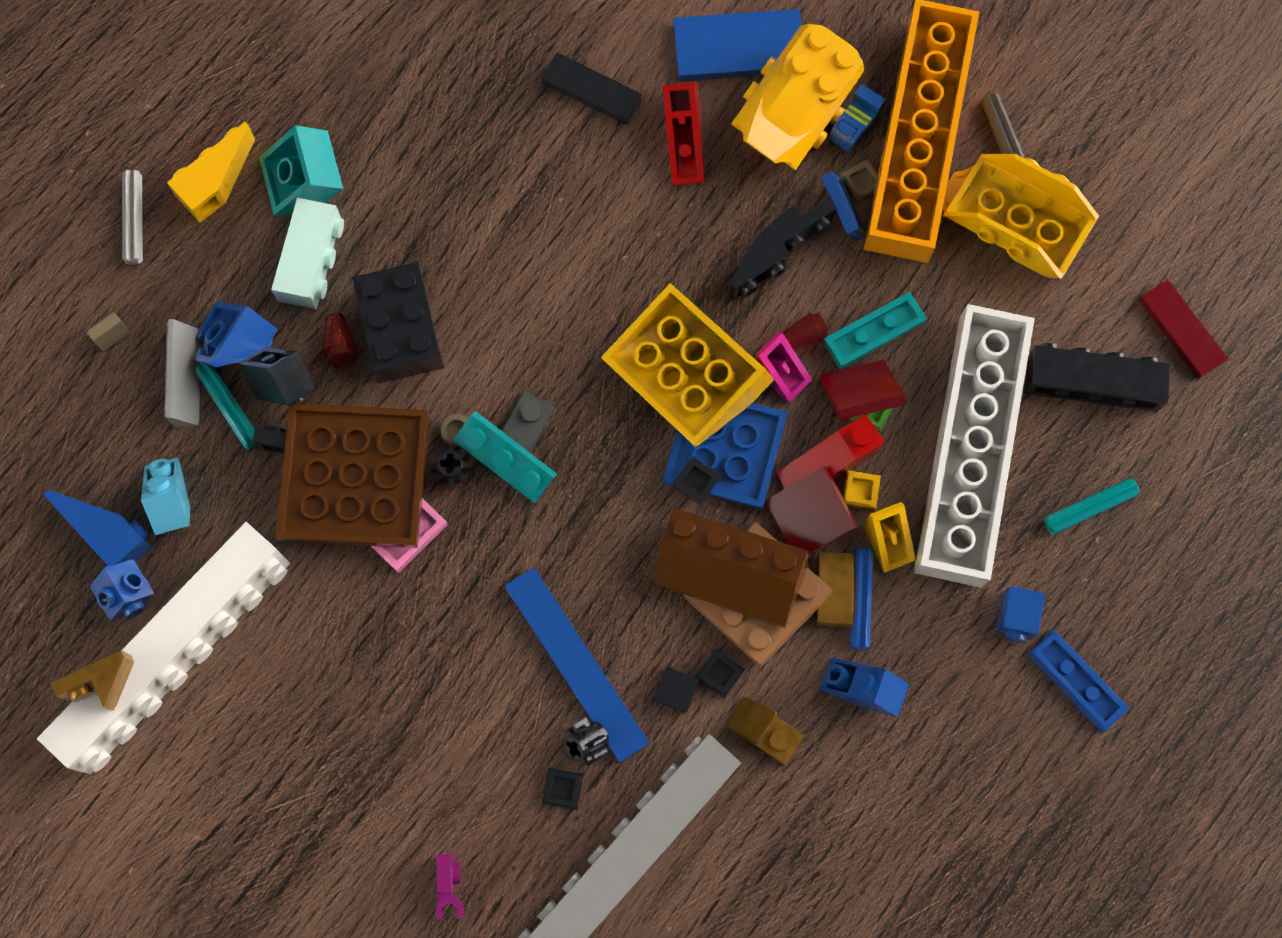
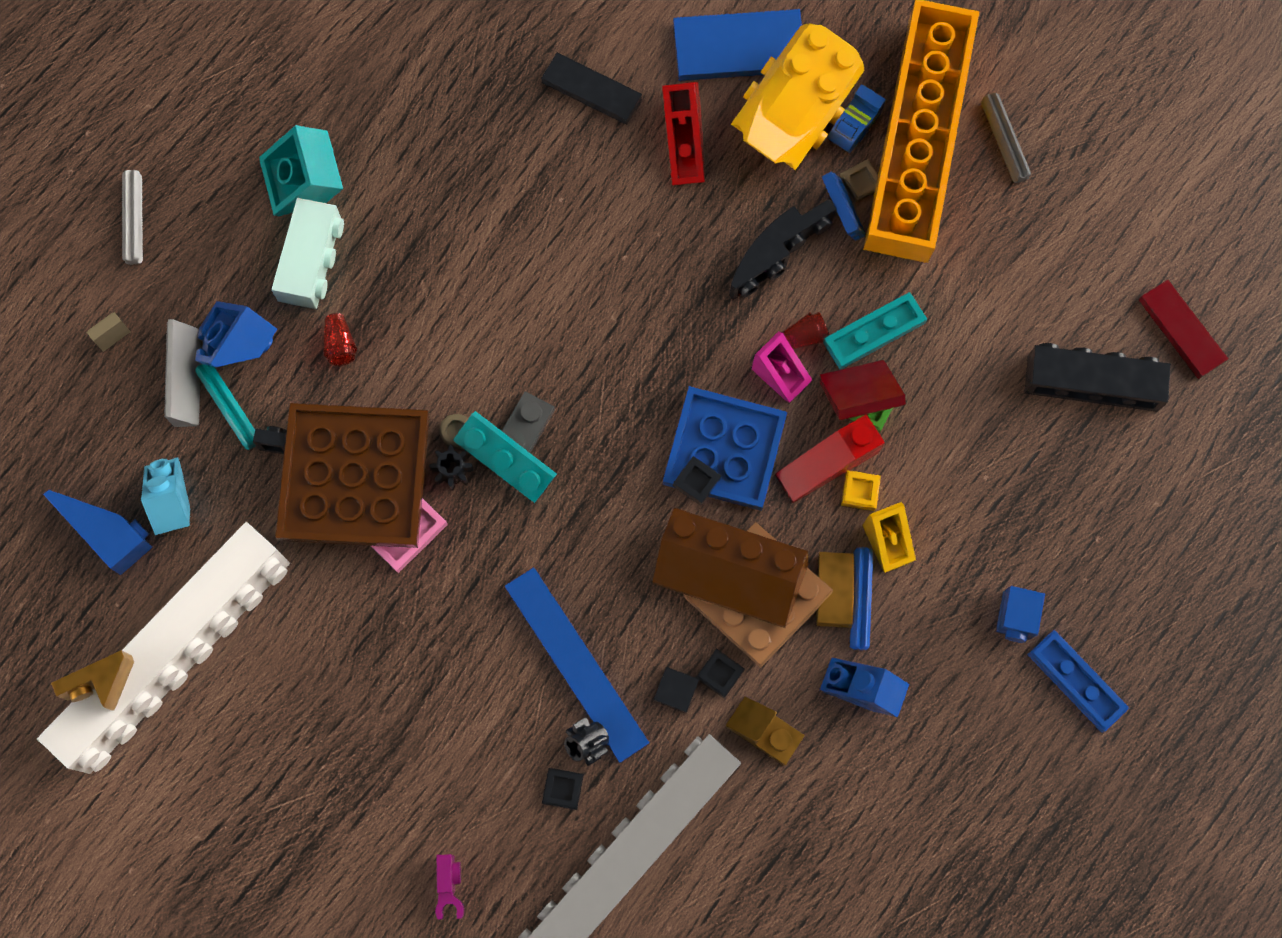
blue brick [90,559,154,621] -> none
yellow slope [167,122,255,223] -> none
black brick [239,347,315,406] -> none
black brick [352,262,444,383] -> none
yellow slope [601,283,774,447] -> none
dark red tile [765,467,859,556] -> none
white brick [914,304,1035,588] -> none
yellow slope [943,154,1099,279] -> none
teal axle [1043,478,1140,535] -> none

